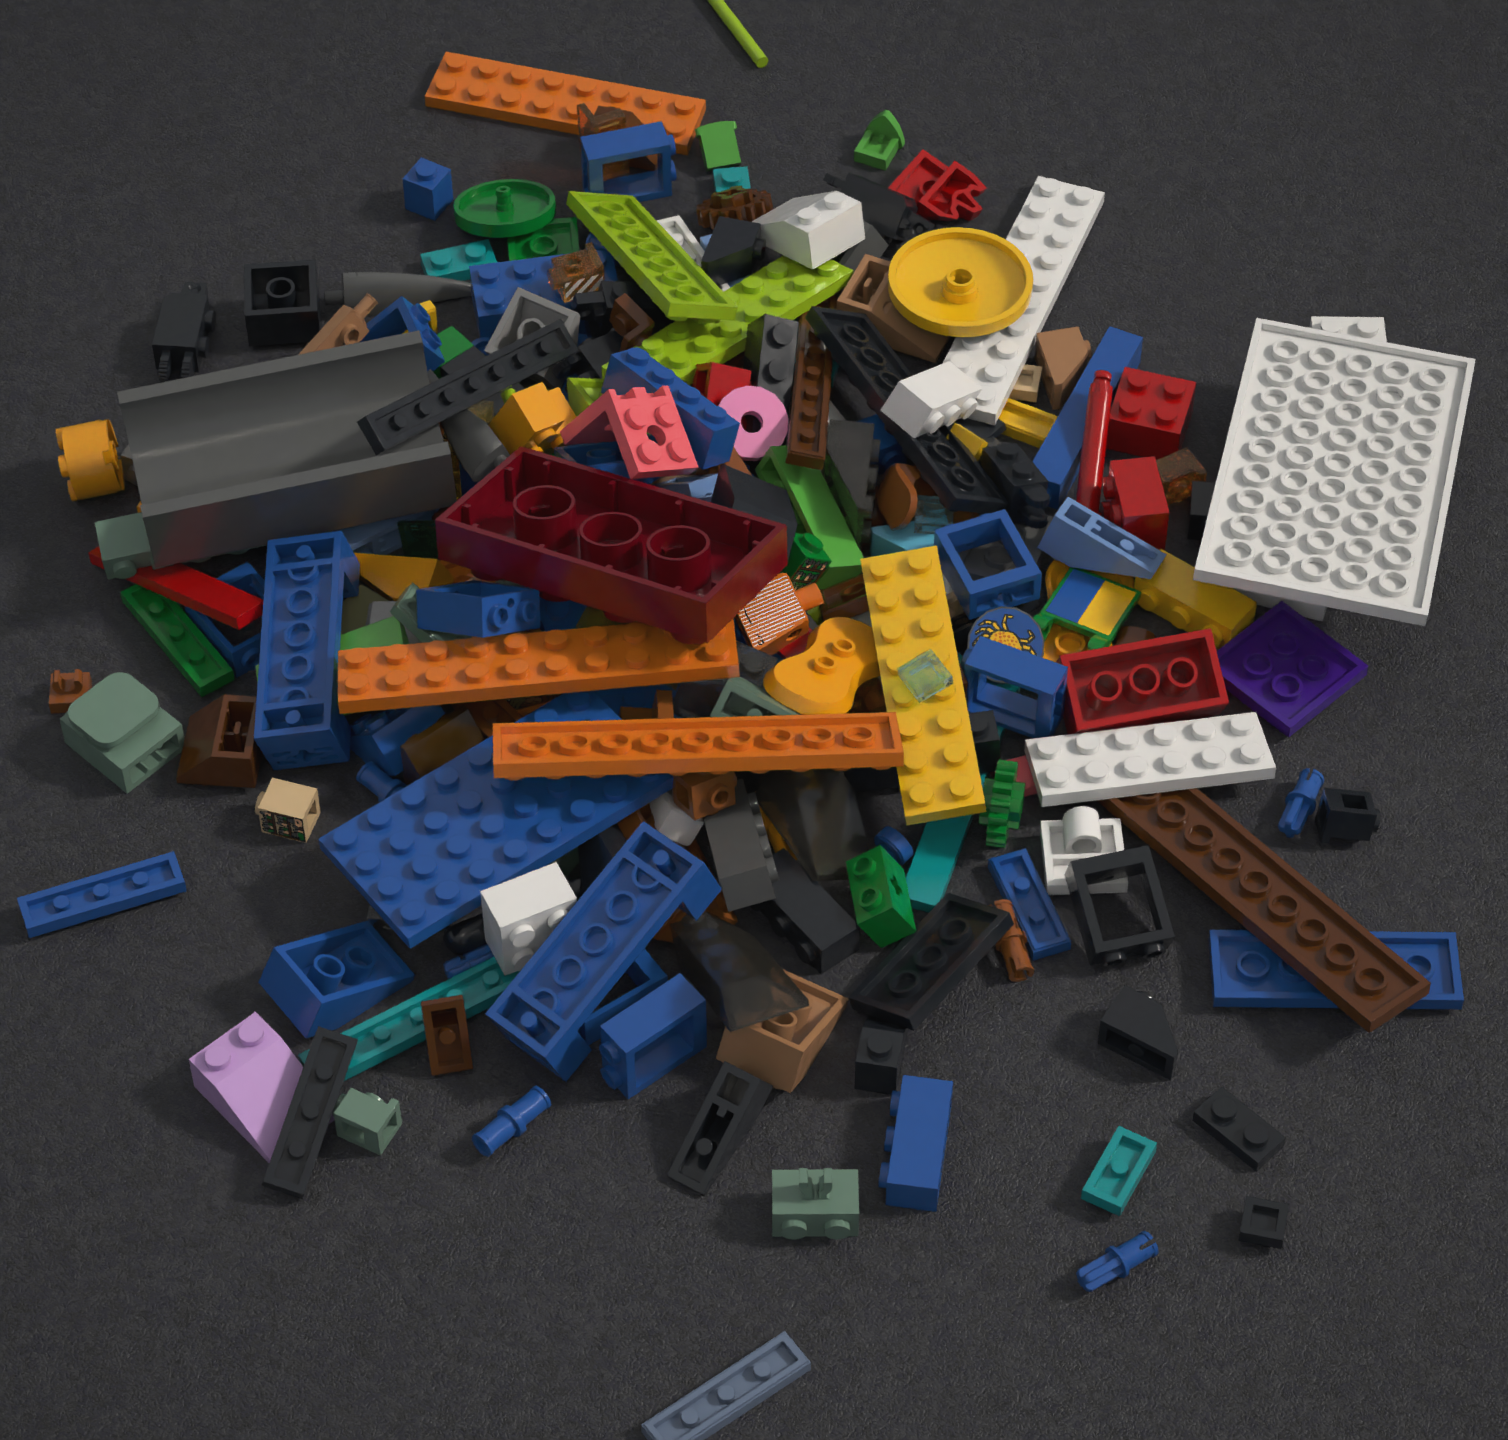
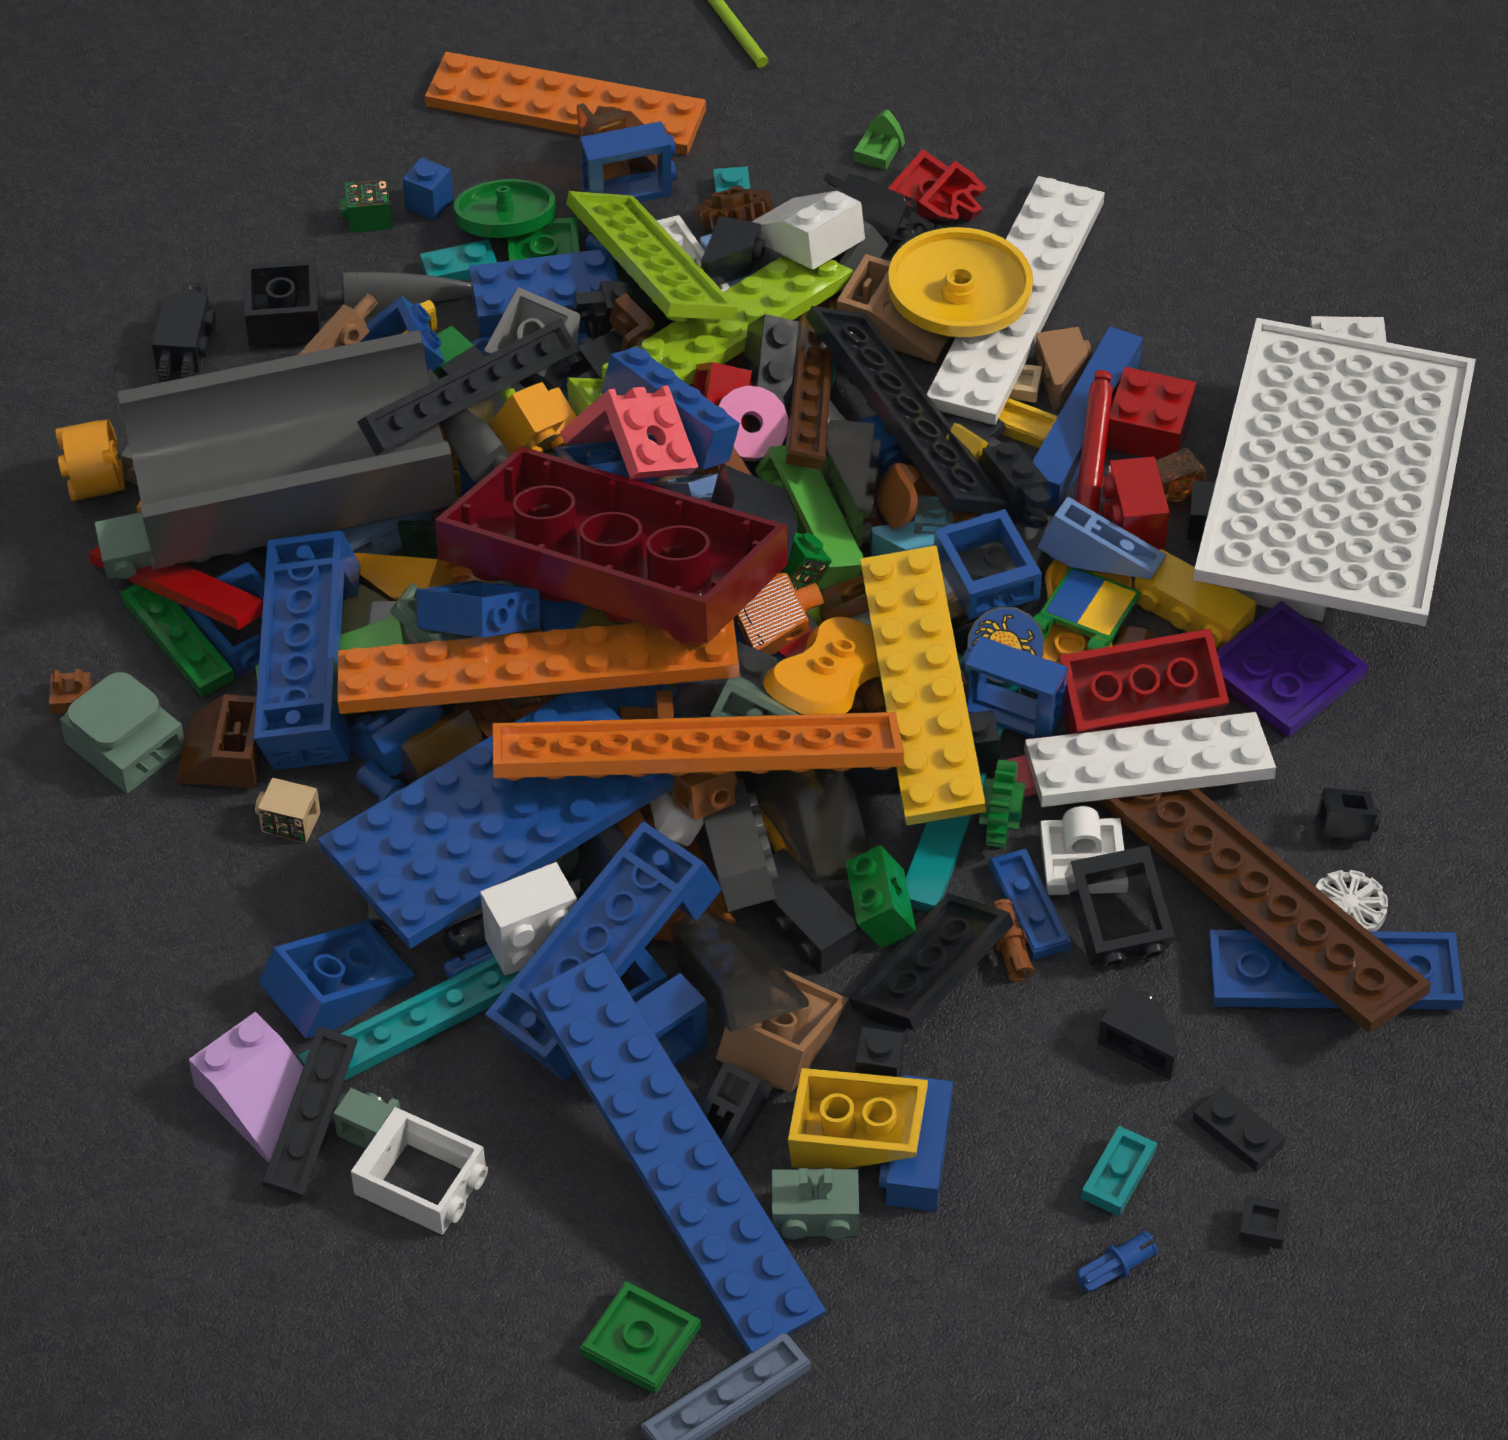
blue plate [17,851,187,938] -> none
reddish brown slope [421,995,473,1076] -> none
blue pin [472,1086,551,1157] -> none
clear orange brick [547,242,605,303] -> none
bright green tile [695,121,741,172] -> none
blue tile [874,826,913,865] -> none
white brick [881,361,983,438] -> none
clear light blue tile [897,649,953,703] -> none
blue axle [1278,768,1325,838] -> none
none -> green brick [340,179,392,233]
none -> white window [351,1107,488,1235]
none -> blue plate [529,952,826,1354]
none -> green plate [580,1281,701,1395]
none -> yellow slope [788,1068,928,1169]
none -> white wheel [1315,870,1388,931]

